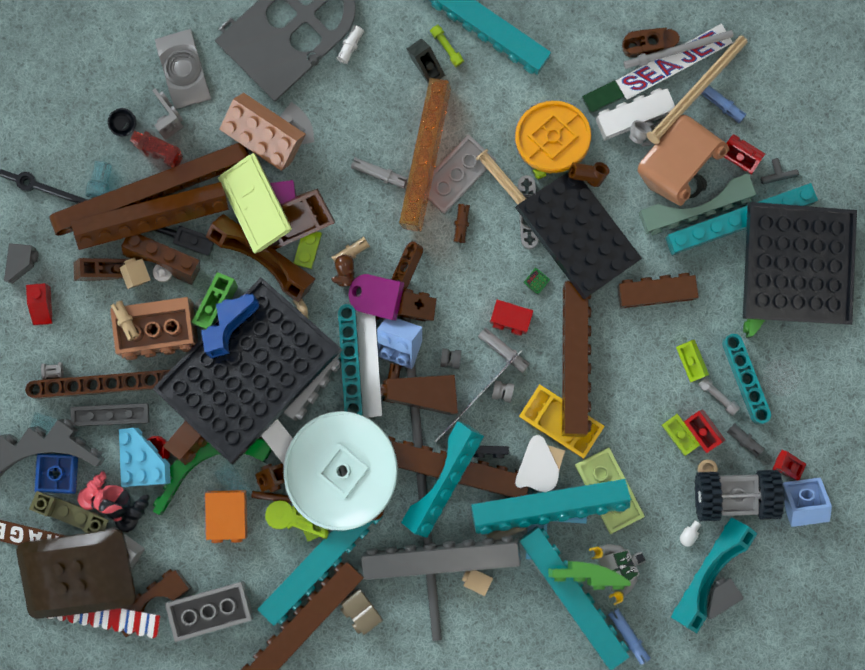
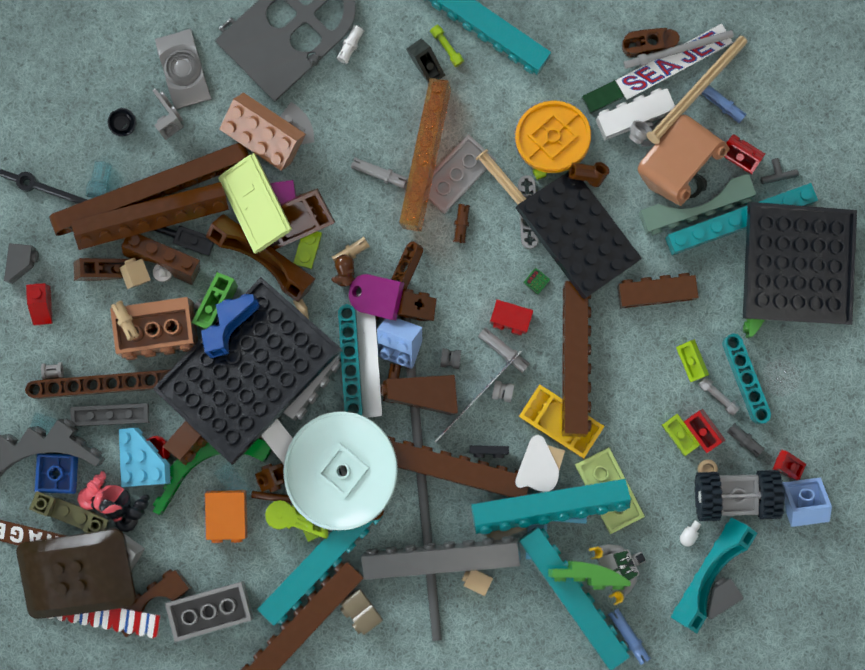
clear red hips [130,131,183,168] -> none
teal arch [401,421,484,538] -> none

